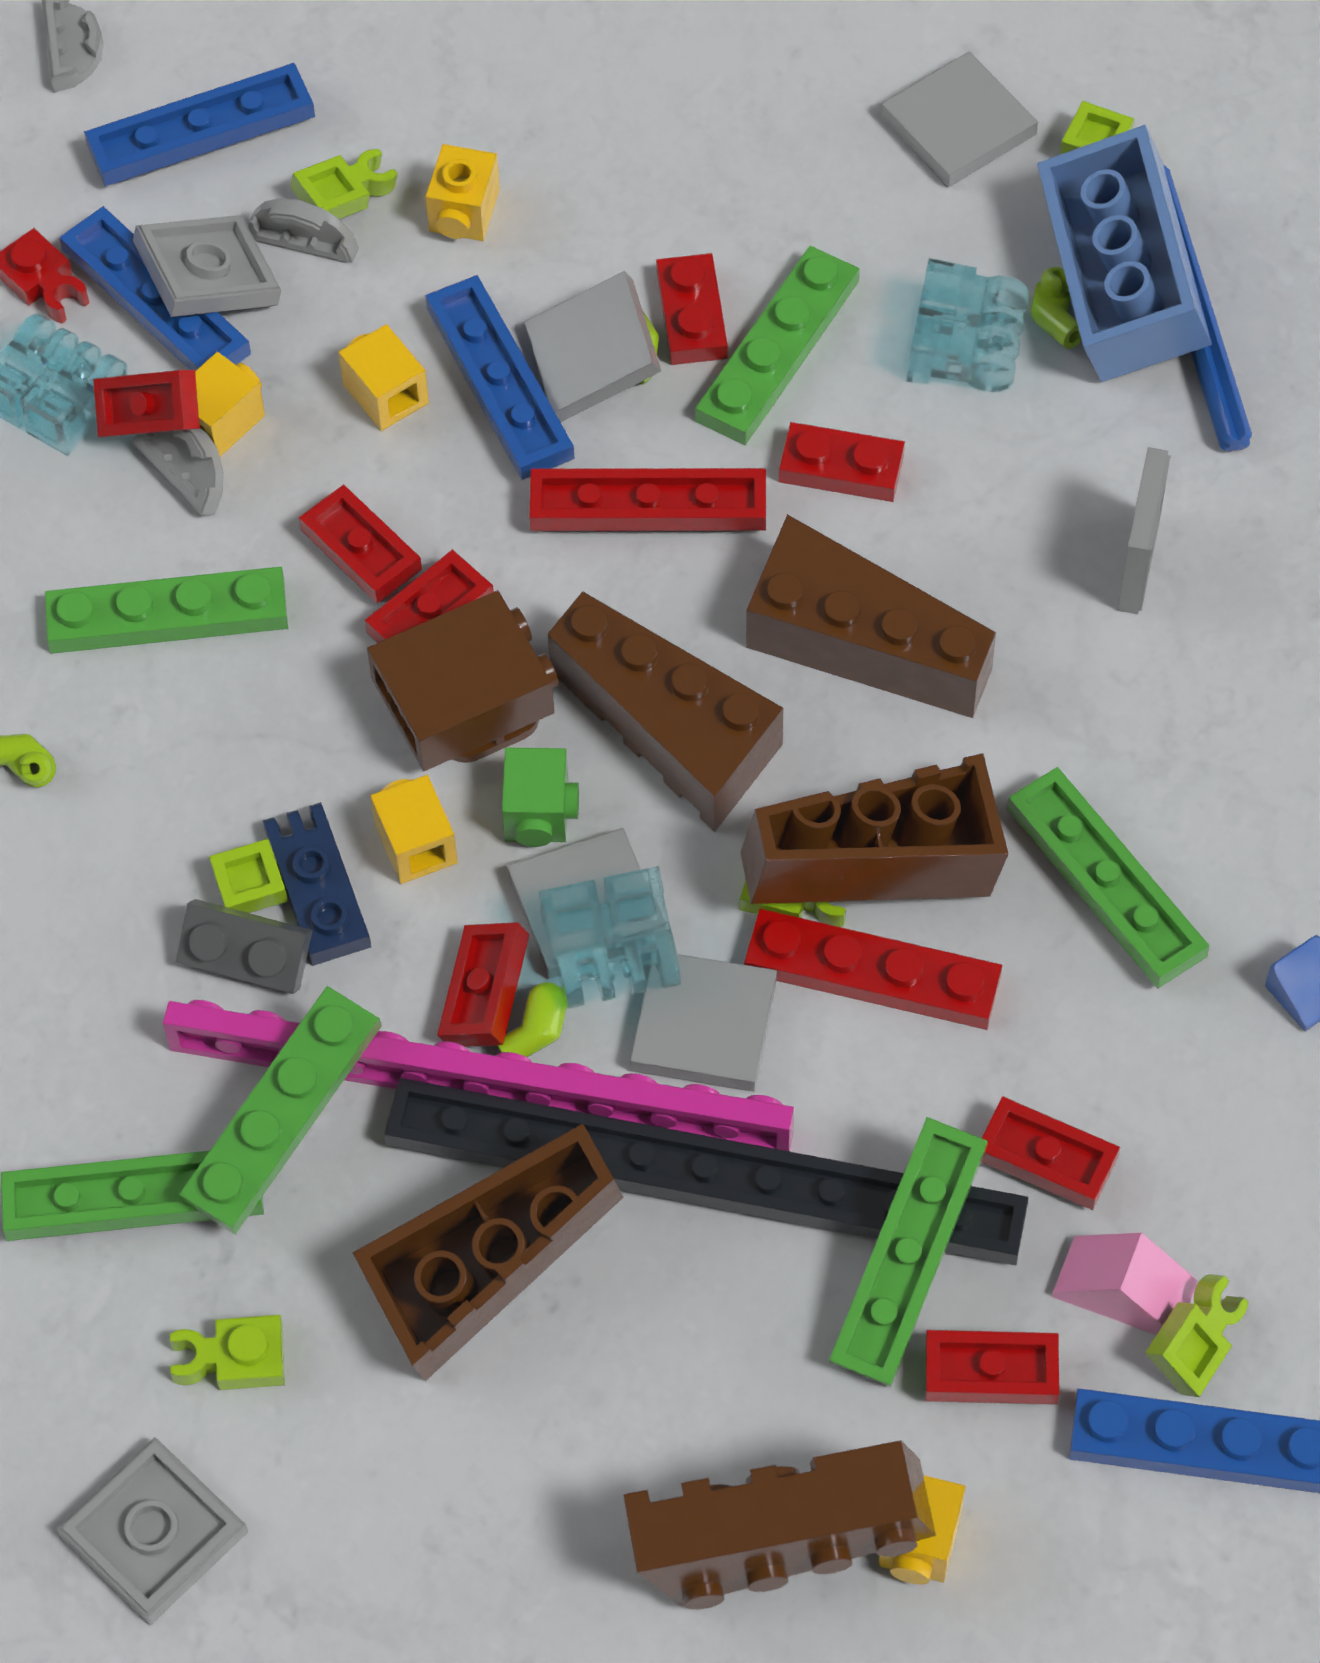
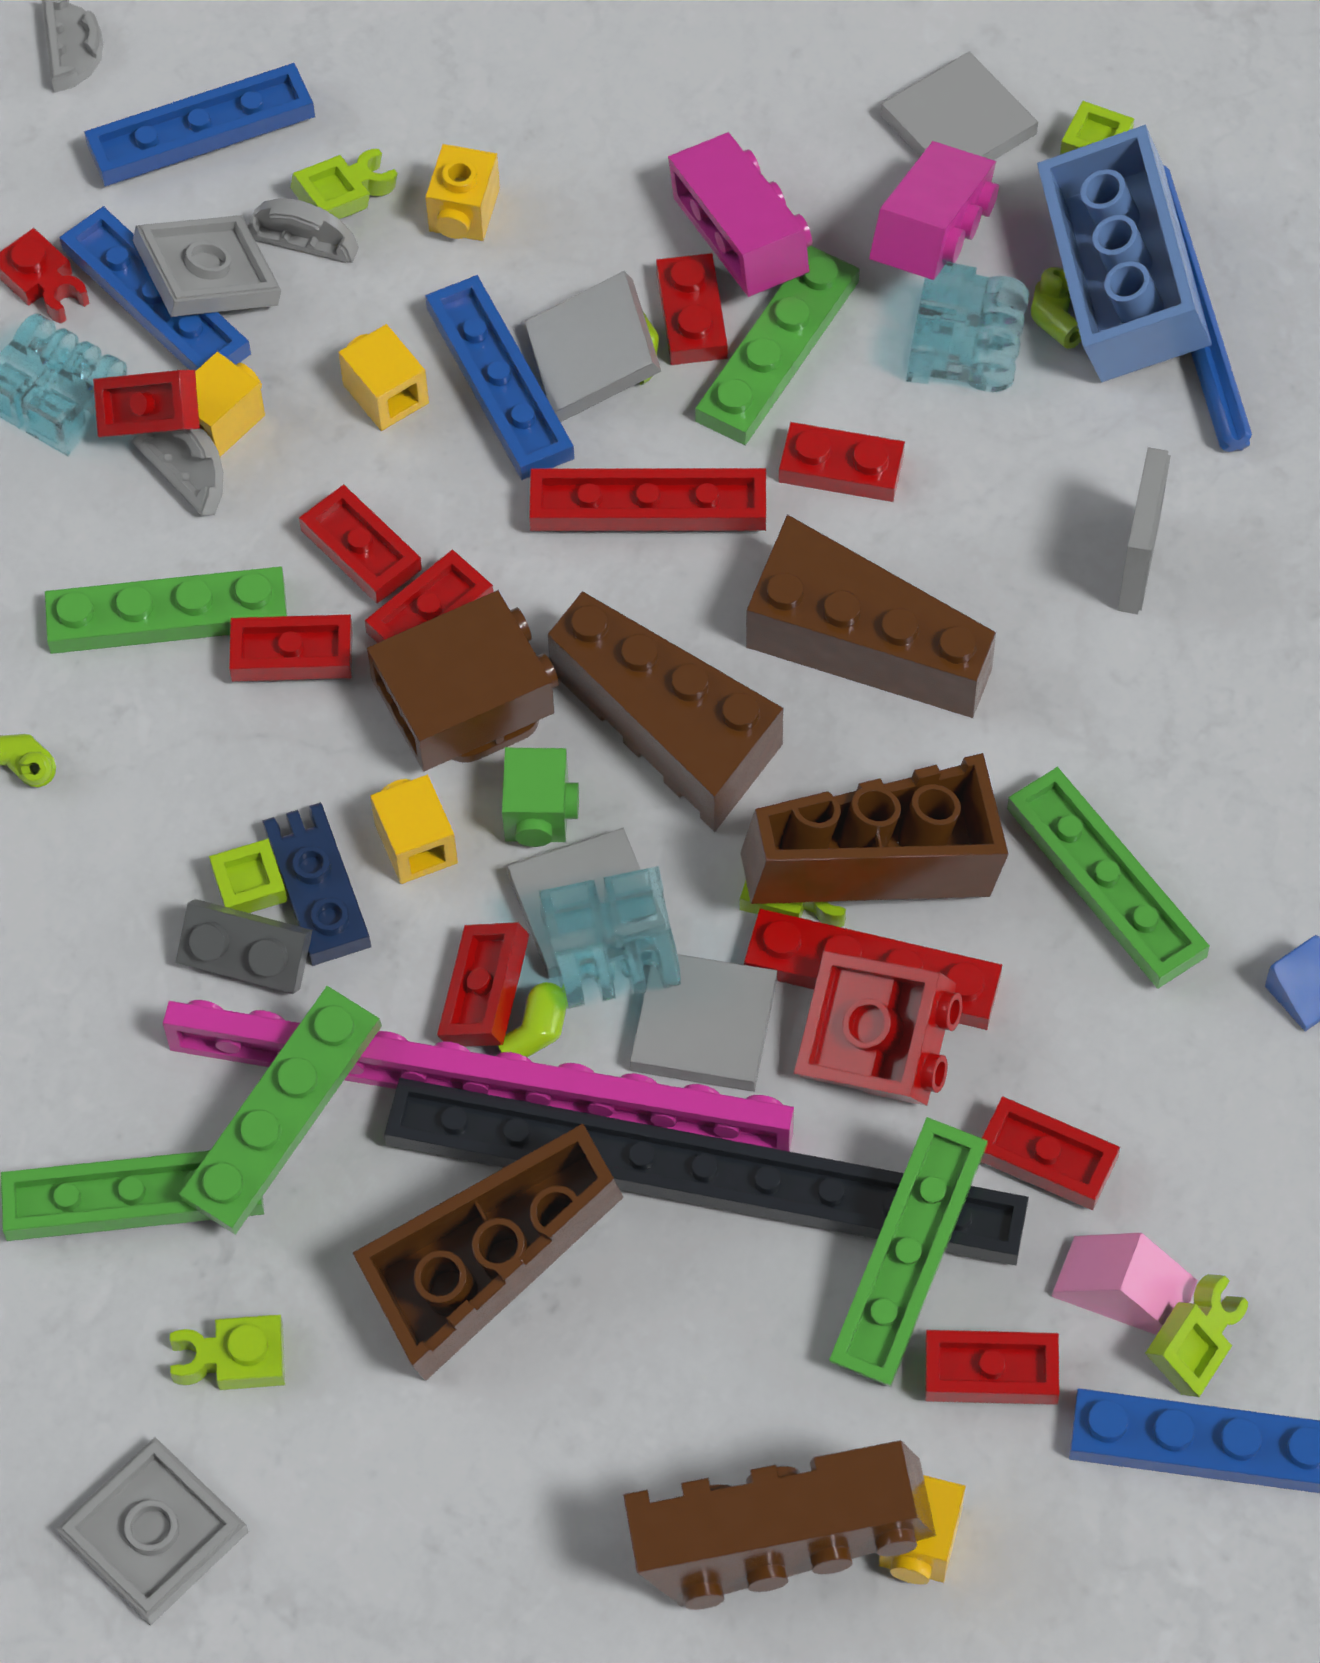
none -> red plate [229,614,353,682]
none -> dark pink brick [668,132,812,297]
none -> red plate [794,951,962,1106]
none -> dark pink brick [869,141,999,280]

